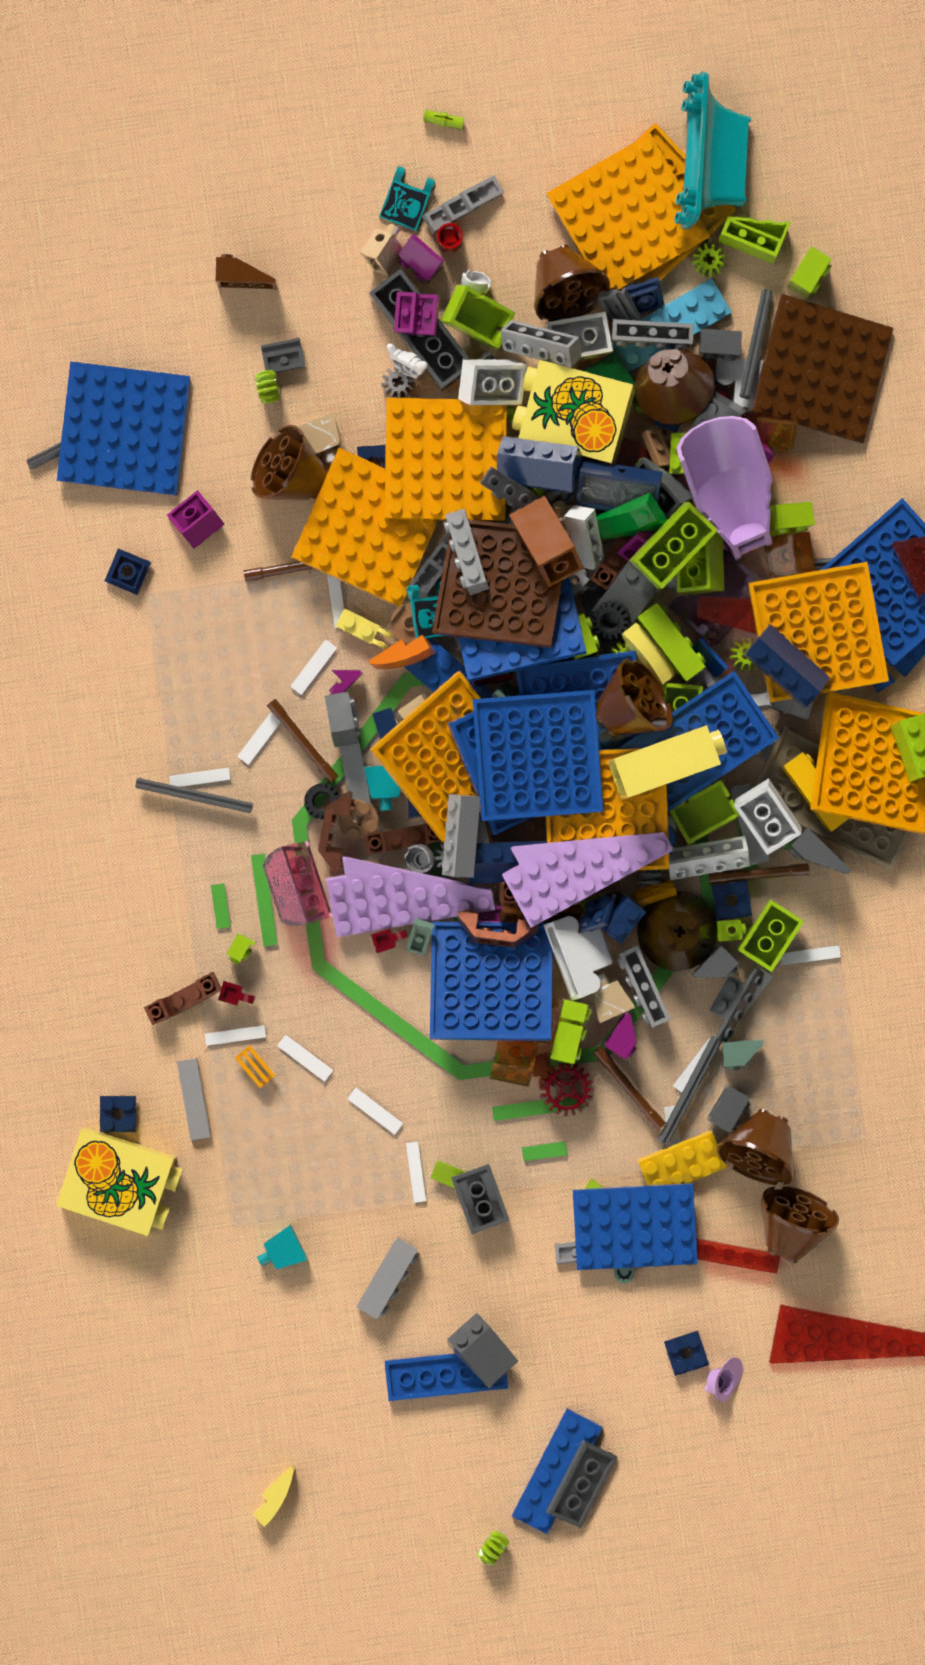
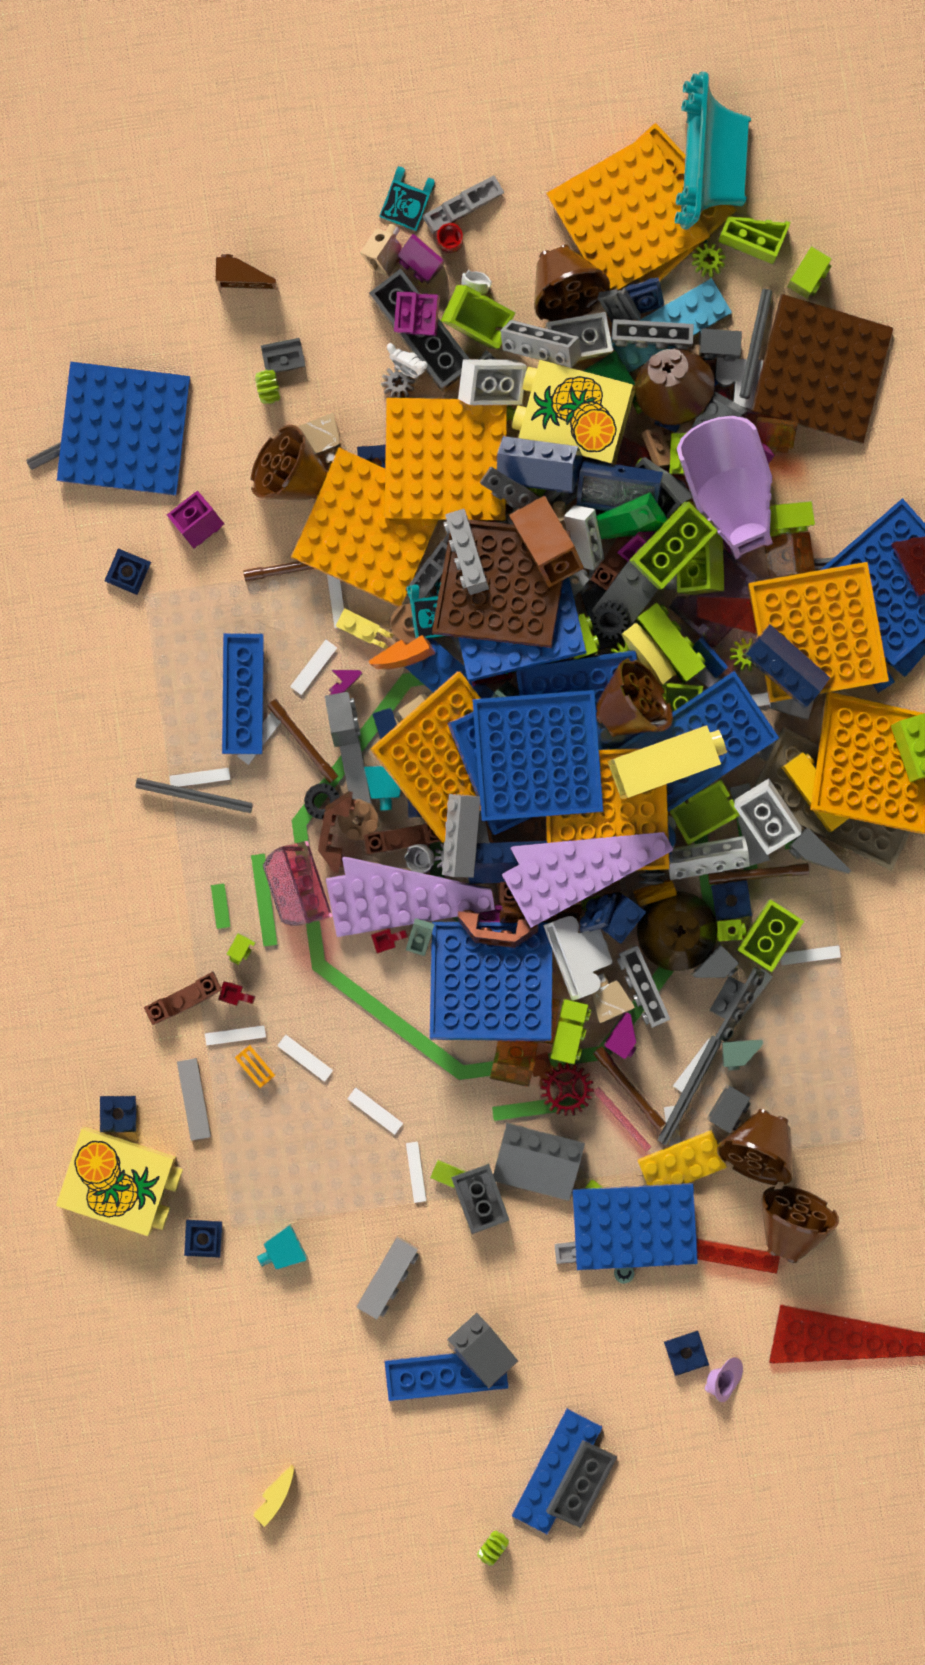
lime pin [423,109,464,131] -> none
none -> dark blue piece [184,1219,222,1258]
none -> blue plate [222,633,264,754]
none -> dark grey slope [493,1122,585,1201]
none -> clear pink bar [594,1086,651,1152]

